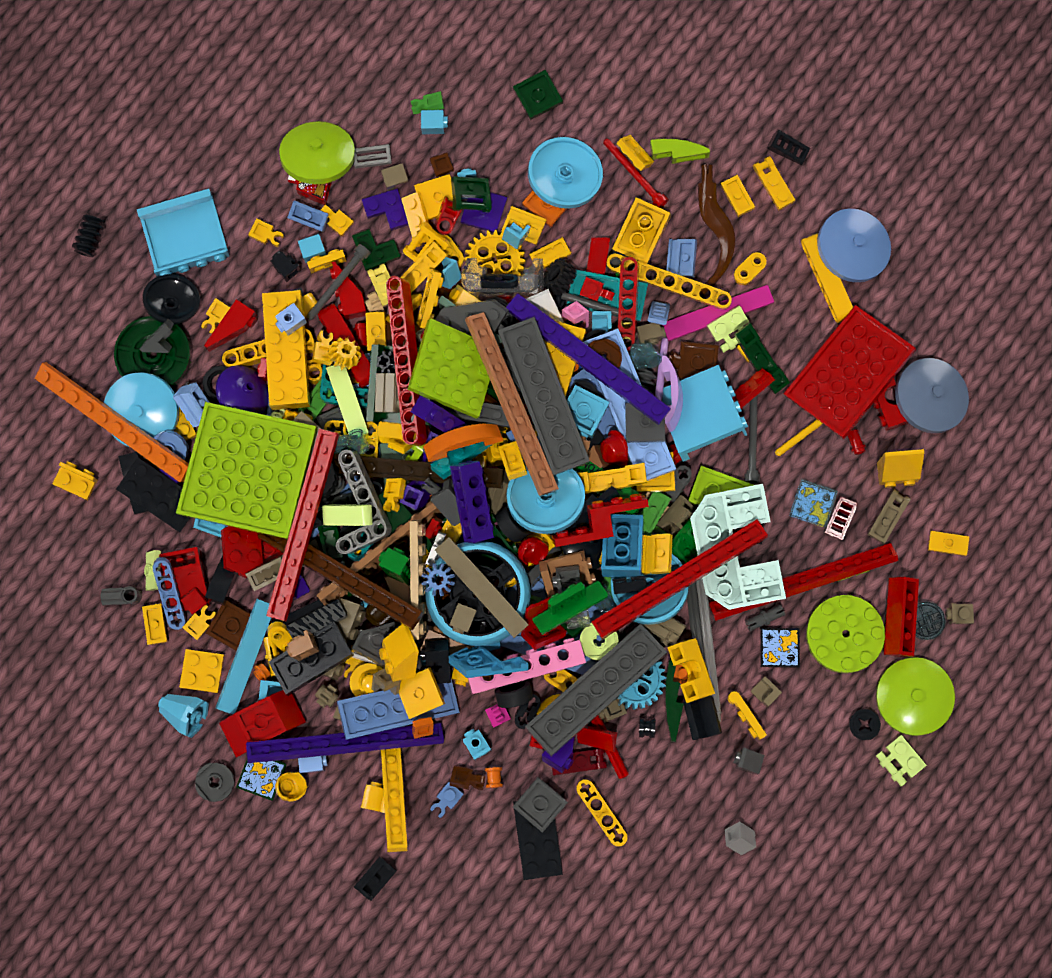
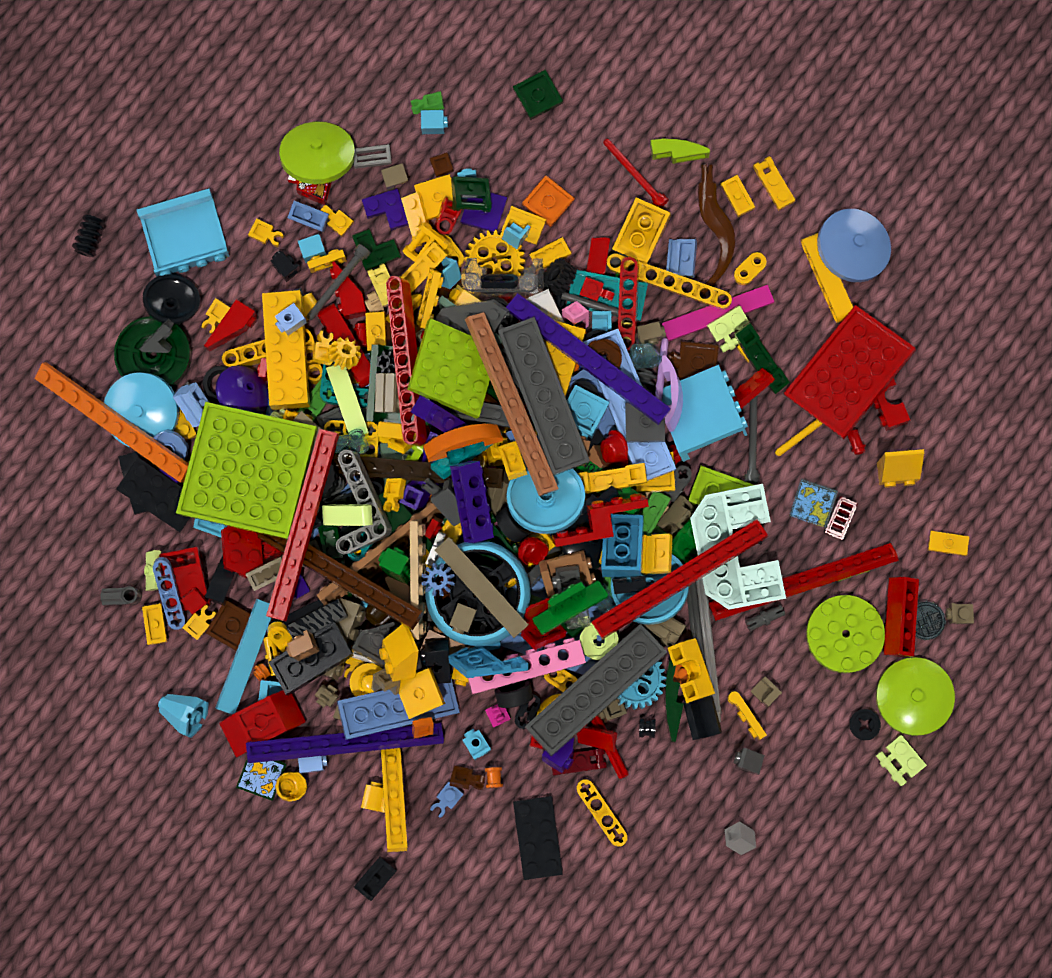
yellow bracket [52,461,98,501] -> none
yellow plate [179,649,225,693] -> none
dark grey plate [195,763,235,802] -> none
dark grey tile [513,777,568,833] -> none
medium azure dish [528,137,603,209] -> none
yellow plate [616,135,654,171] -> none
medium blue slope [647,301,670,325] -> none
tile [760,628,800,668] -> none
black slope [767,130,810,165] -> none
dark tan plate [867,489,911,544] -> none
sand blue dish [895,358,969,433] -> none

